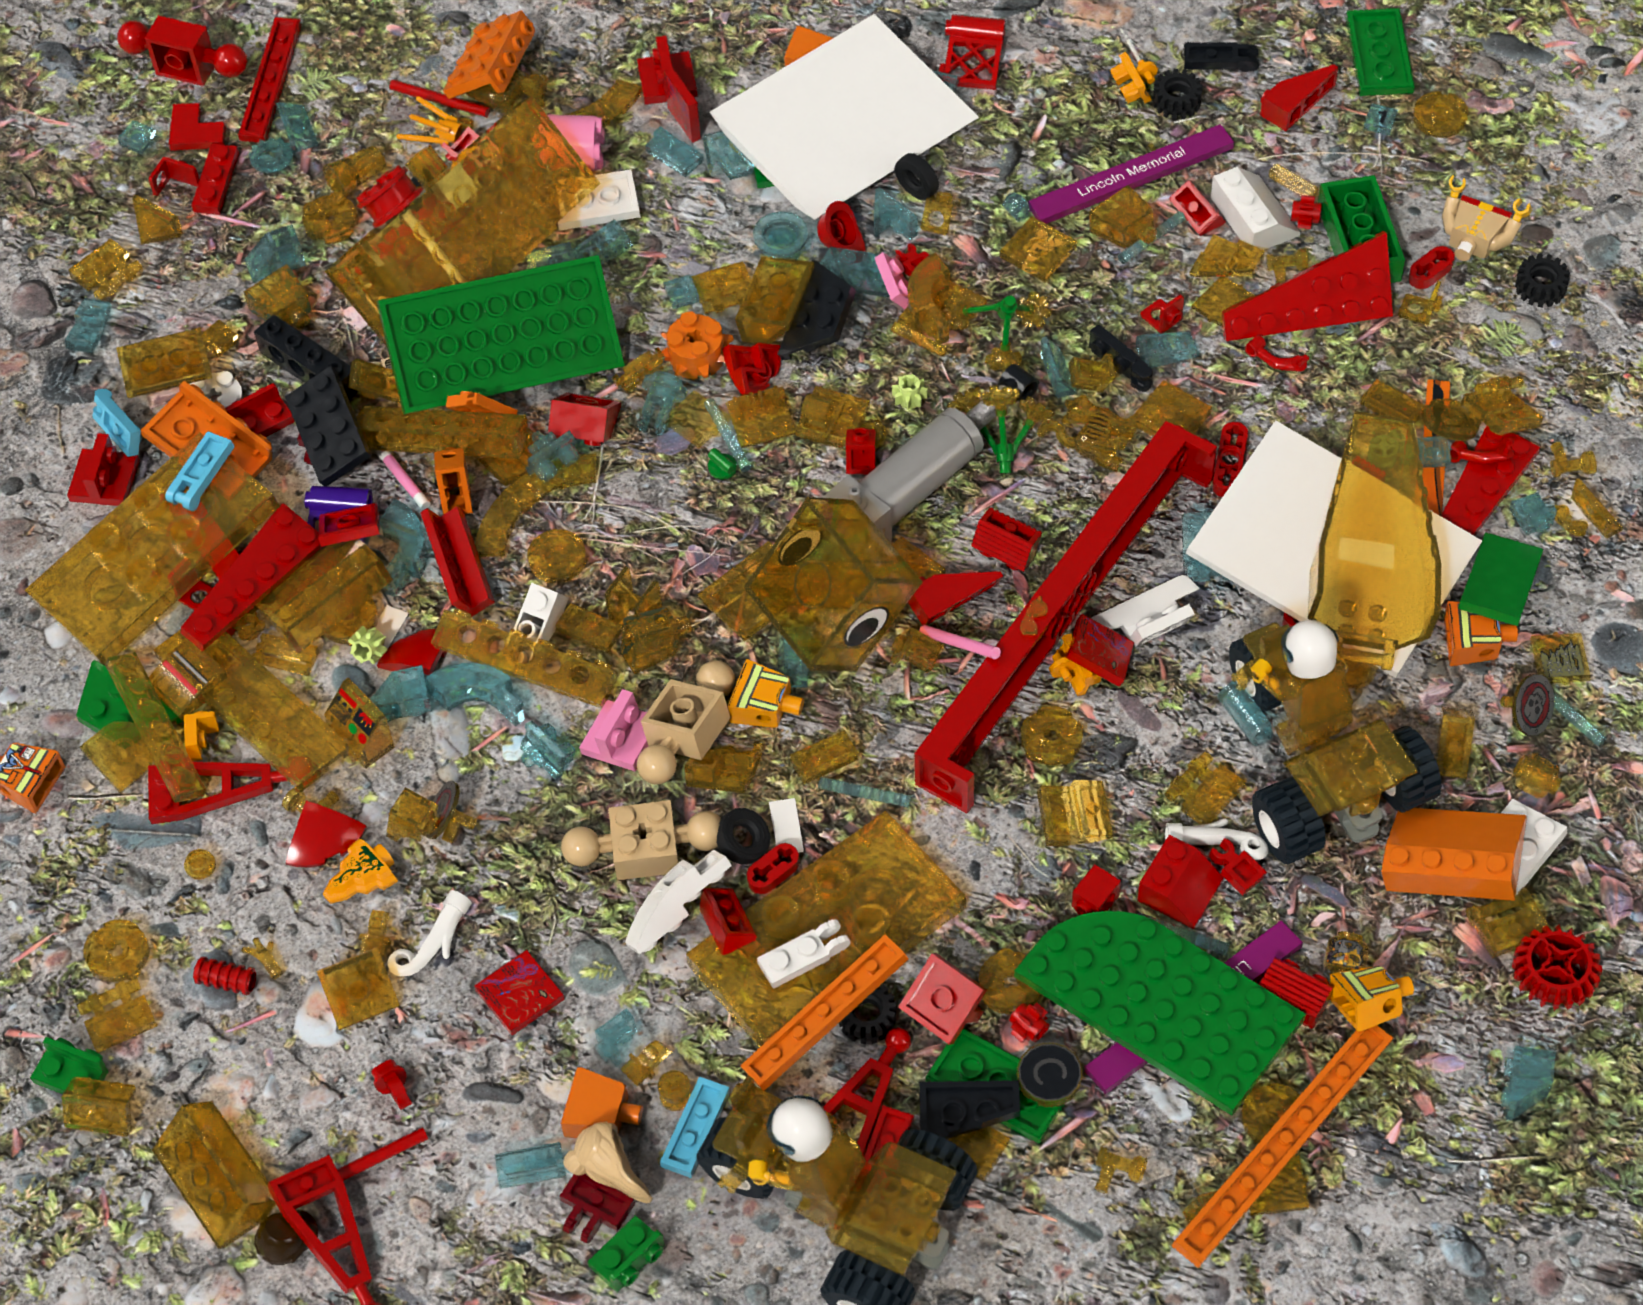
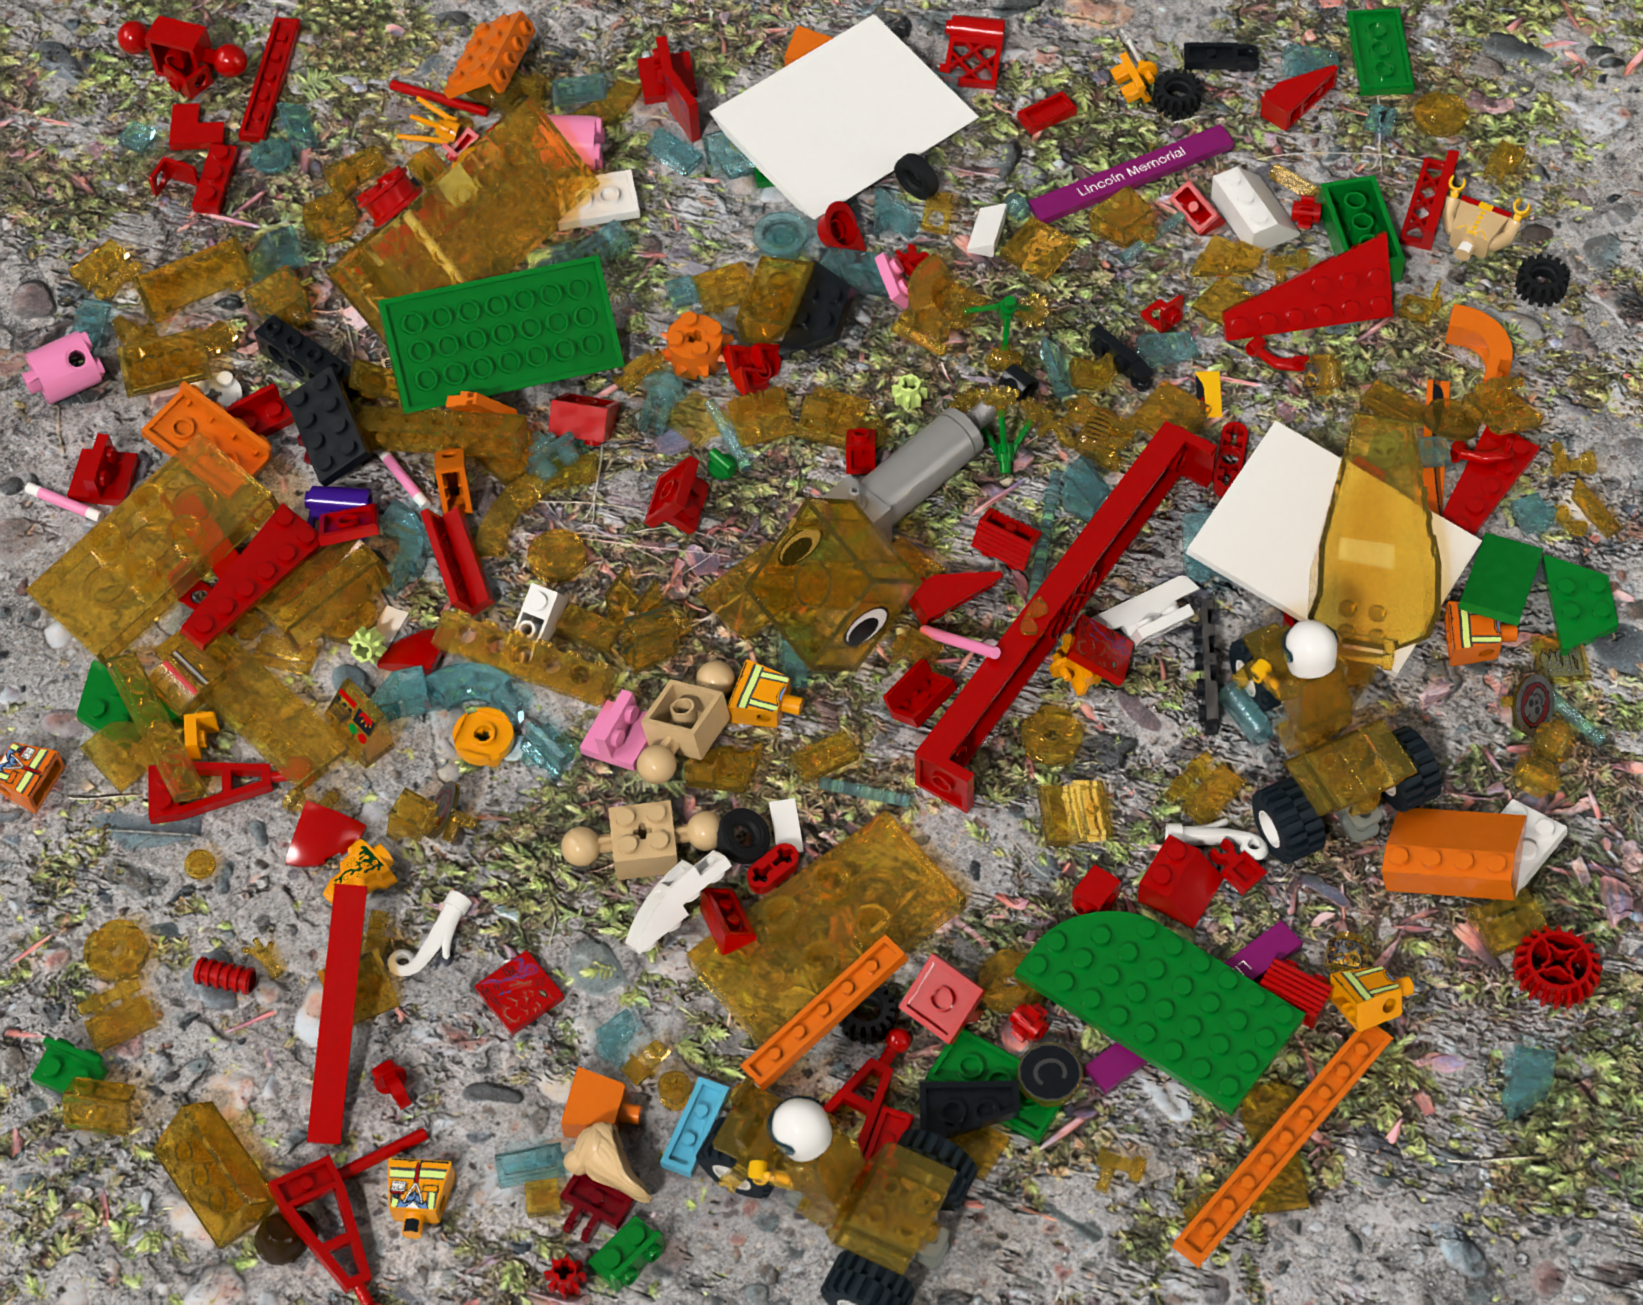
medium azure plate [92,389,142,457] -> none
clear yellow slope [132,194,183,245] -> none
medium azure plate [165,431,235,511] -> none
white hinge [757,919,851,988] -> none
clear light blue bar [1138,912,1230,956] -> none
red beam [1408,246,1455,289] -> none
clear yellow slope [1436,706,1475,779] -> none
none -> bright pink cylinder [21,331,105,405]
none -> bright pink bar [25,482,104,523]
none -> clear yellow bracket [112,314,159,357]
none -> clear yellow windscreen [128,234,255,324]
none -> red bracket [163,63,213,100]
none -> red tile [307,883,368,1146]
none -> torso [388,1158,456,1239]
none -> light orange plate [452,707,515,767]
none -> clear yellow plate [524,1178,562,1219]
none -> red gear [544,1253,588,1300]
none -> clear light blue slope [552,72,608,107]
none -> red bracket [644,456,710,535]
none -> red bracket [883,658,957,728]
none -> white slope [967,203,1007,257]
none -> red tile [1017,91,1077,135]
none -> clear light blue bar [1026,469,1062,605]
none -> clear light blue slope [1061,454,1109,523]
none -> black wing [1192,598,1219,735]
none -> yellow sticker [1195,371,1223,418]
none -> clear light blue slope [1281,43,1340,76]
none -> clear yellow head [1304,354,1342,395]
none -> red fence [1399,149,1460,251]
none -> orange arch [1445,303,1513,399]
none -> clear yellow plate [1483,140,1526,186]
none -> clear yellow head [1529,719,1576,766]
none -> green wing [1541,555,1619,656]

